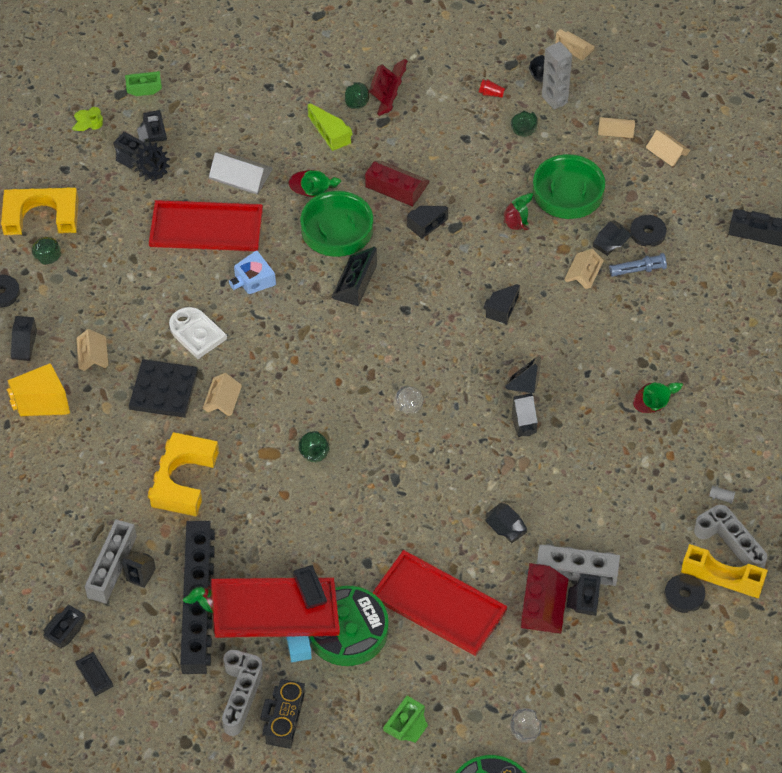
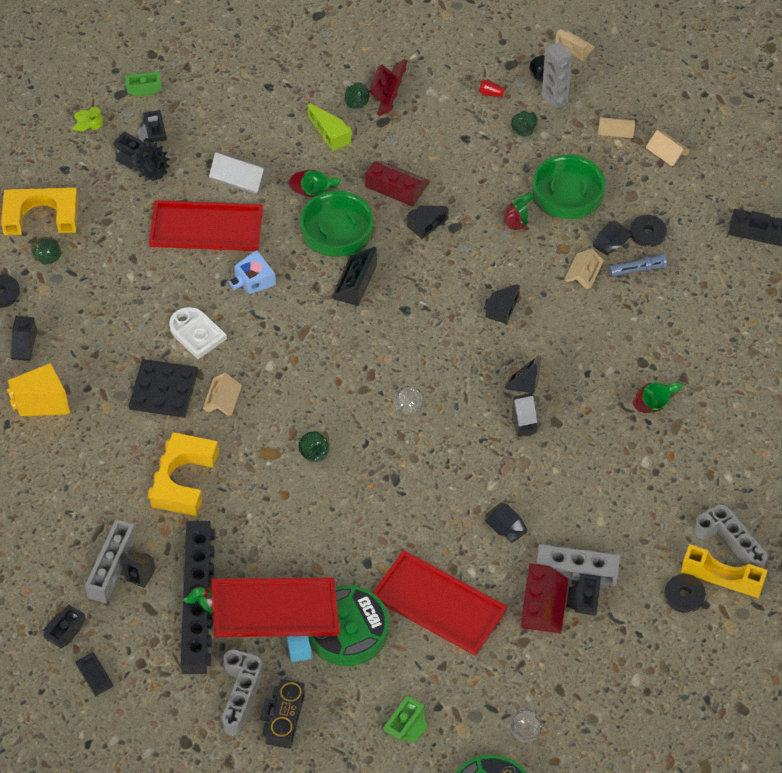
tan panel [76,329,108,371] -> none
black tile [293,565,327,609] -> none
light grey pin [709,485,735,504] -> none

